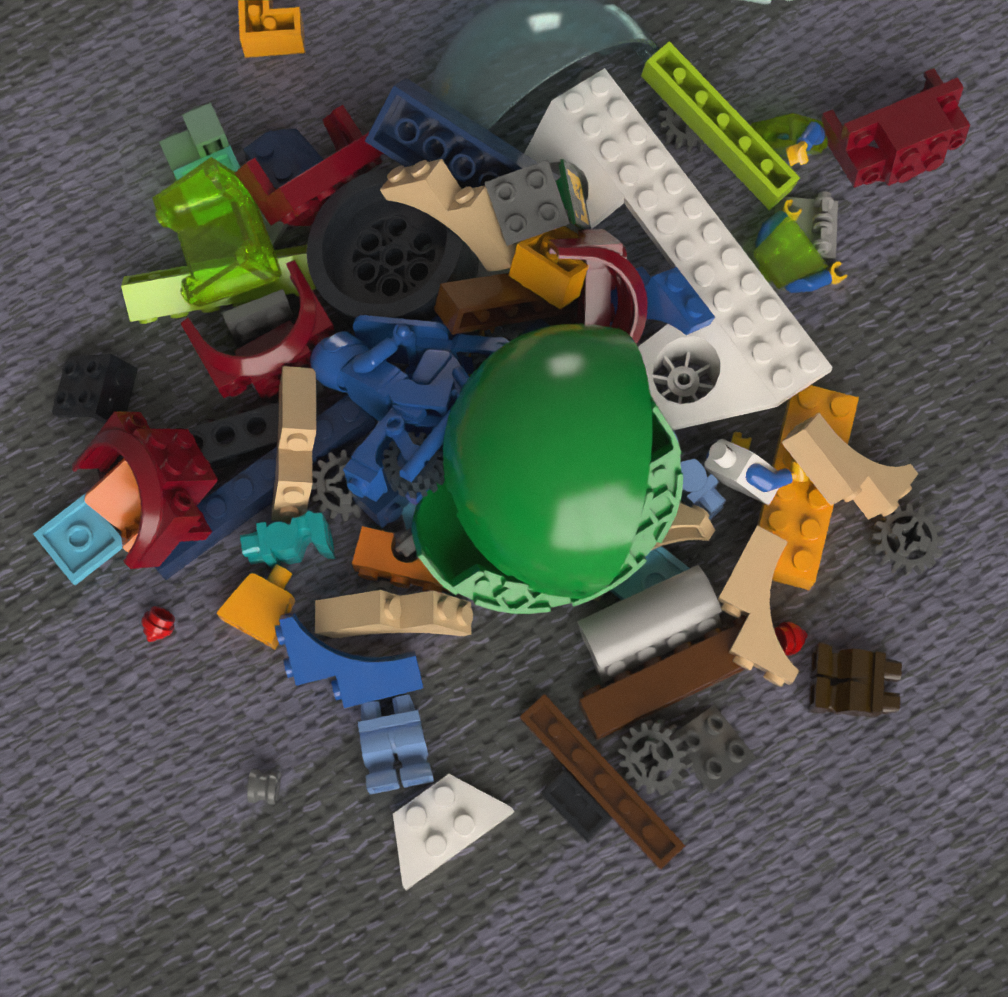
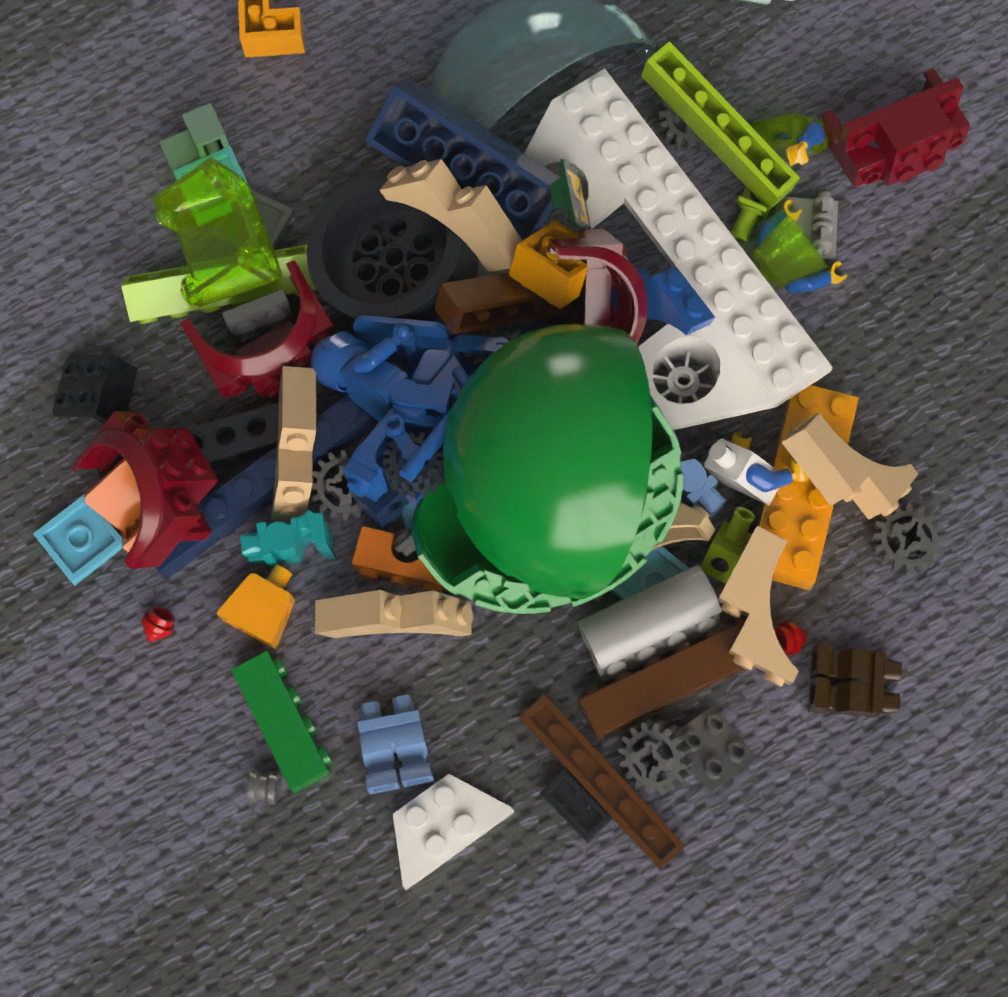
dark red piece [234,105,384,226] -> none
dark blue slope [243,128,324,190] -> none
blue arch [275,612,423,708] -> none
dark grey hinge [484,159,570,246] -> none
none -> green brick [231,651,332,793]
none -> lime bracket [700,507,755,584]
none -> lime bracket [730,187,769,242]

